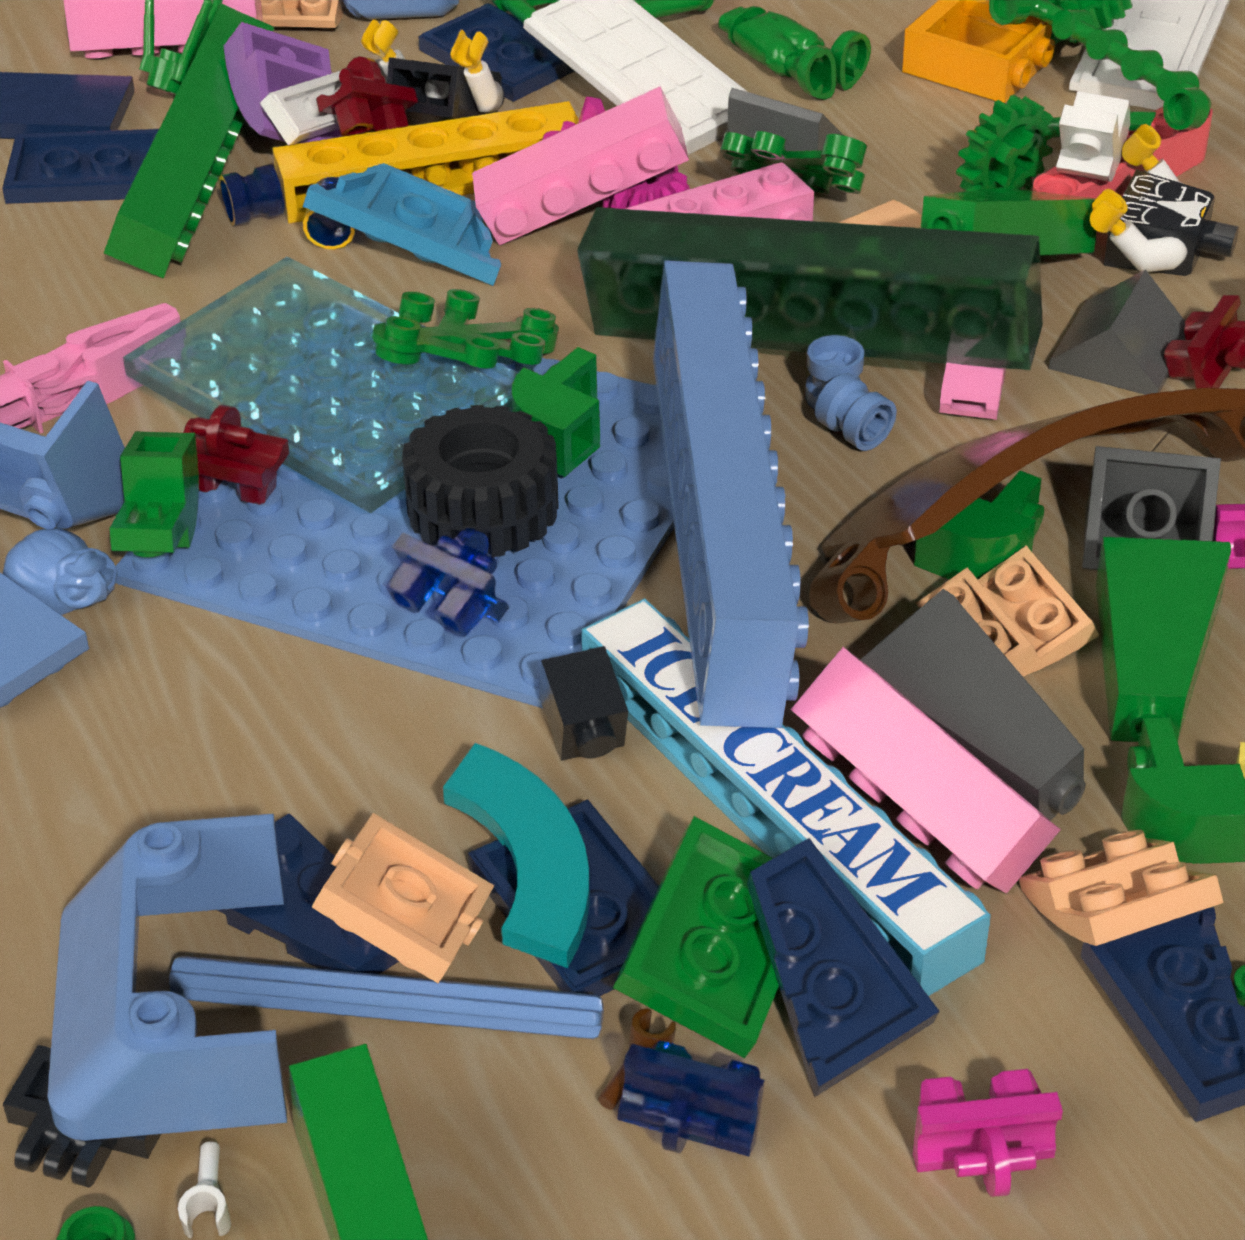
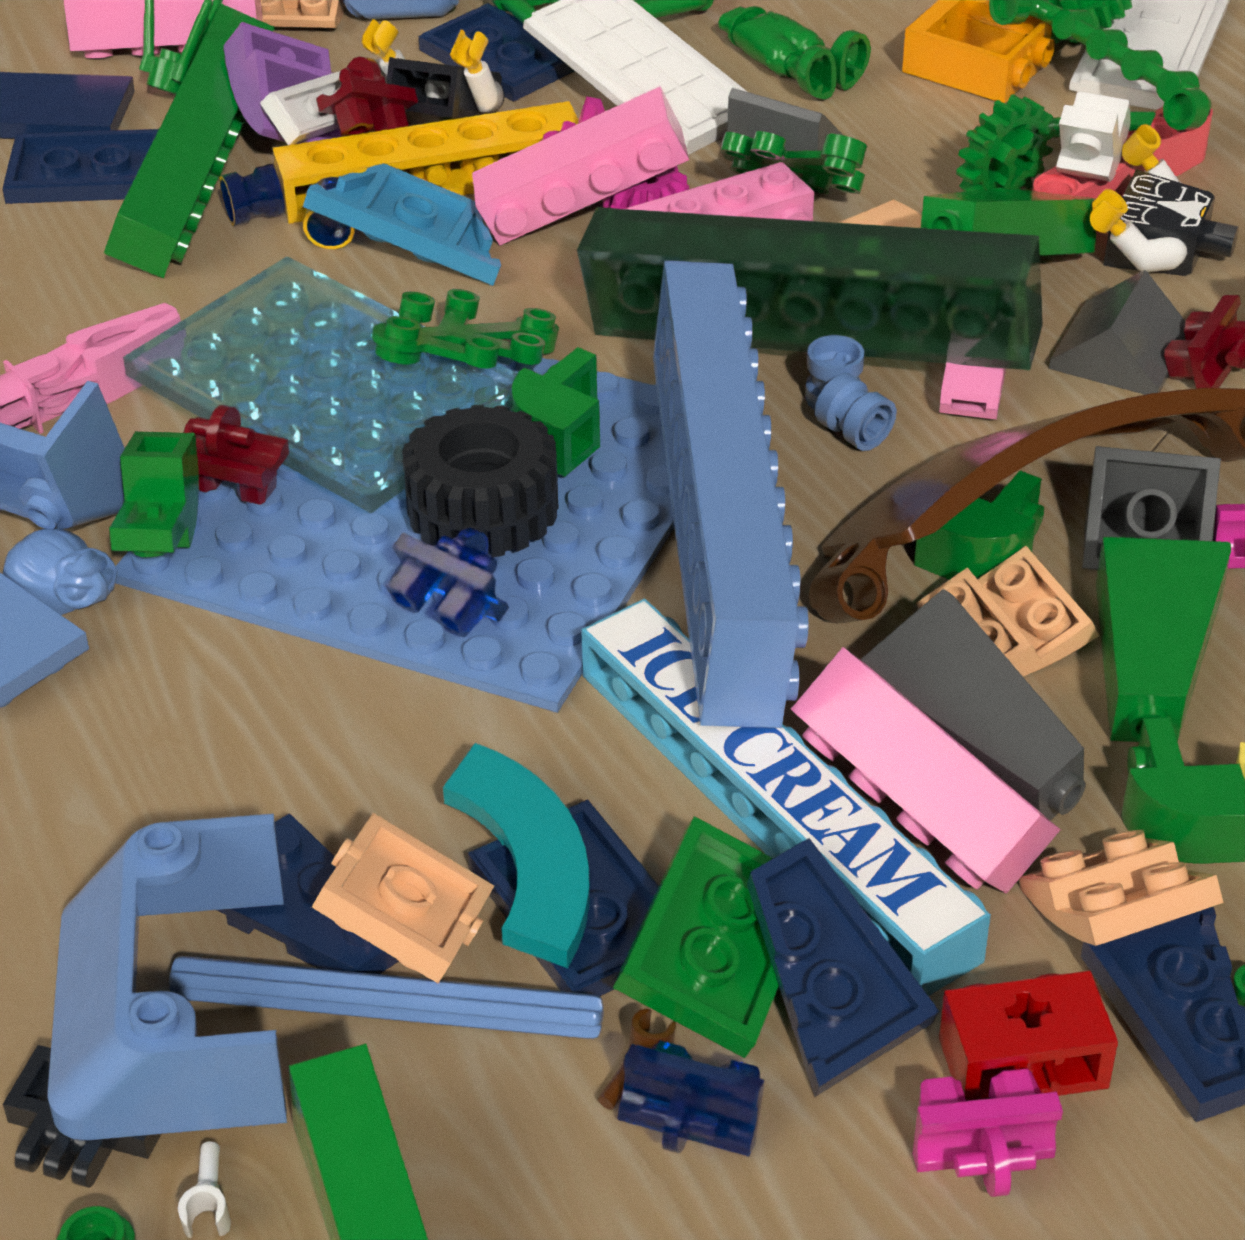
black brick [539,646,628,761] -> none
none -> red brick [939,970,1118,1101]

